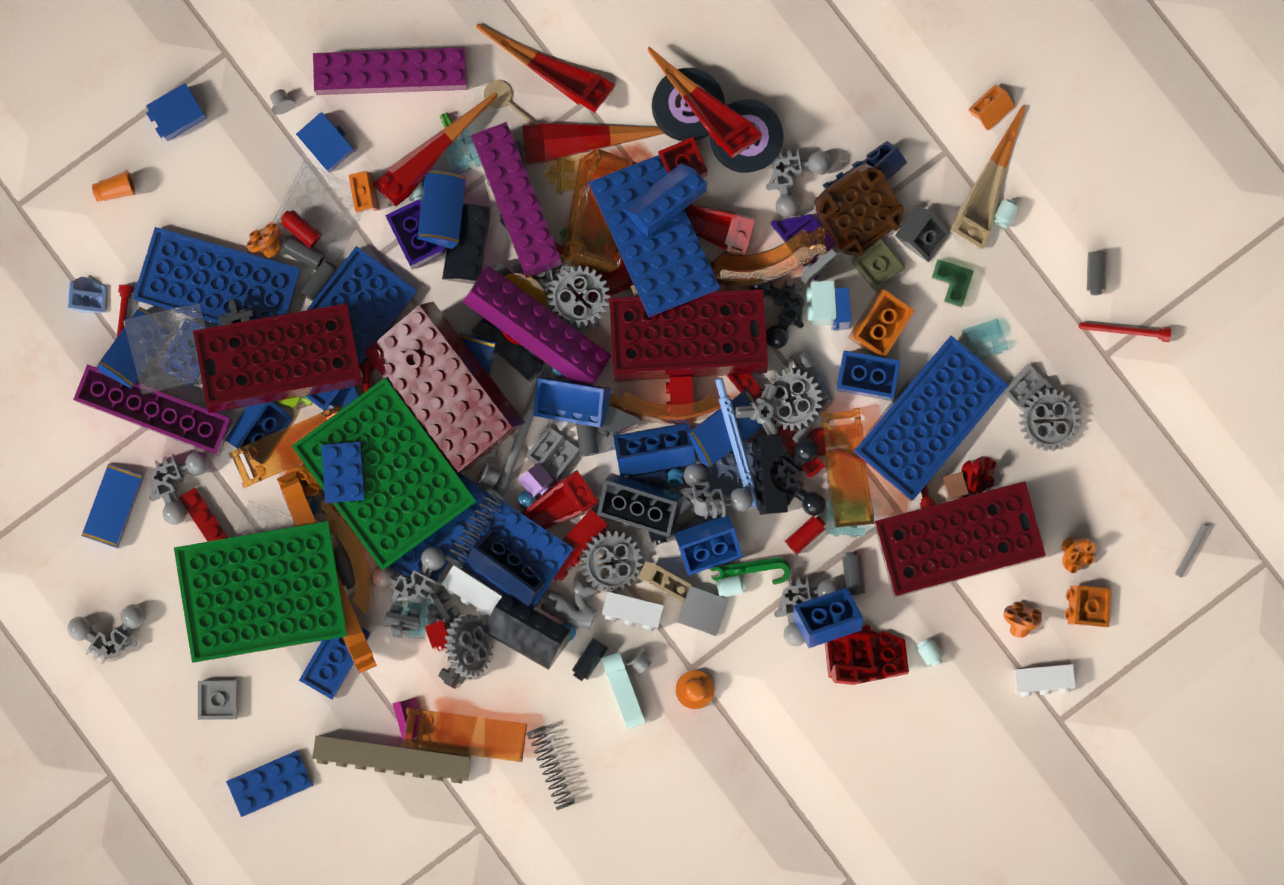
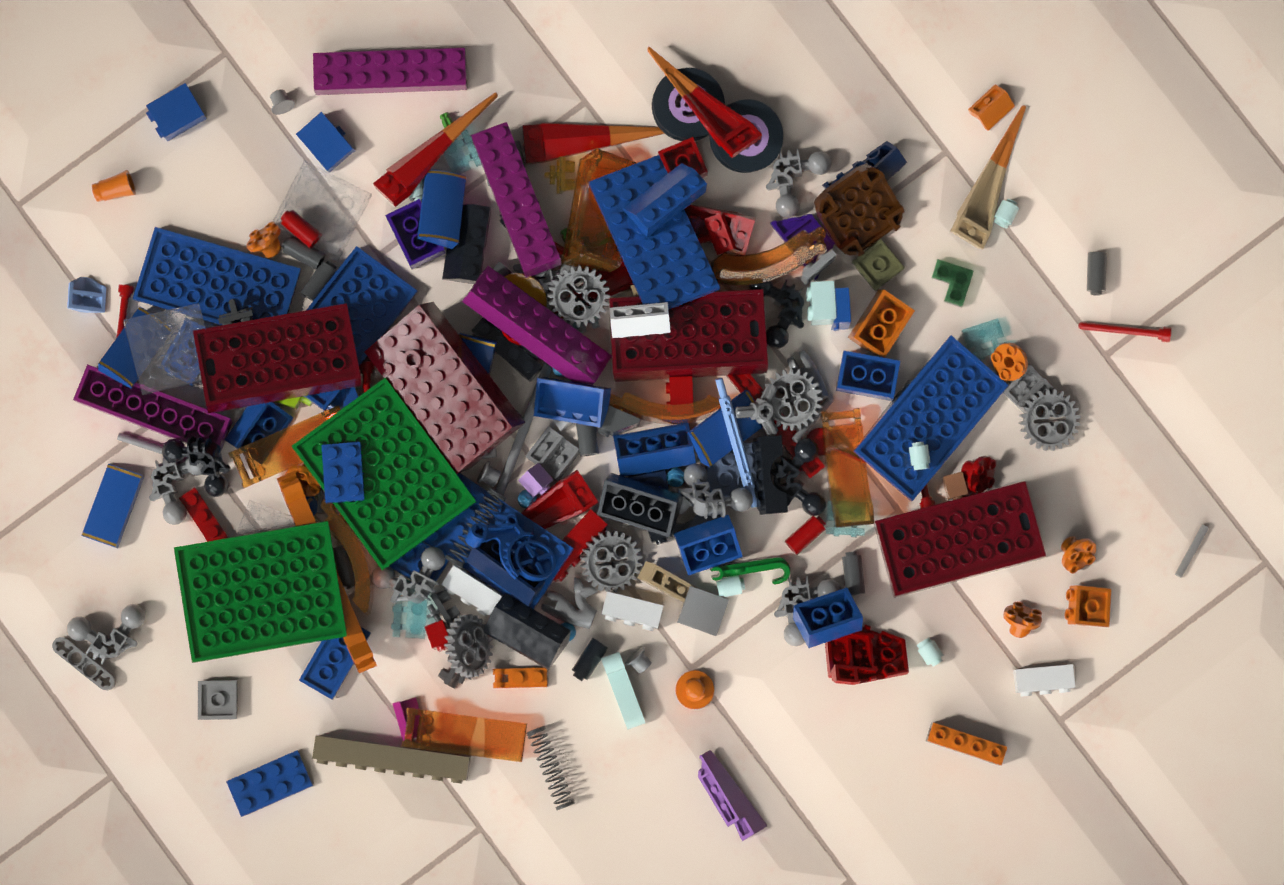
orange panel [348,171,380,213] -> none
dark grey hips [385,604,420,638] -> none
red plate [476,24,616,113] -> none
tan piece [484,80,537,125] -> none
dark grey slope [895,205,951,263] -> none
none -> light grey beam [52,637,116,691]
none -> light grey bar [117,433,163,454]
none -> black piece [162,436,231,497]
none -> blue piece [465,515,556,581]
none -> orange plate [493,668,547,688]
none -> white brick [610,302,670,338]
none -> red plate [698,212,736,255]
none -> medium lavender wedge [698,750,767,841]
none -> light aqua brick [909,442,931,470]
none -> orange piece [926,722,1007,766]
none -> orange plate [991,342,1028,381]

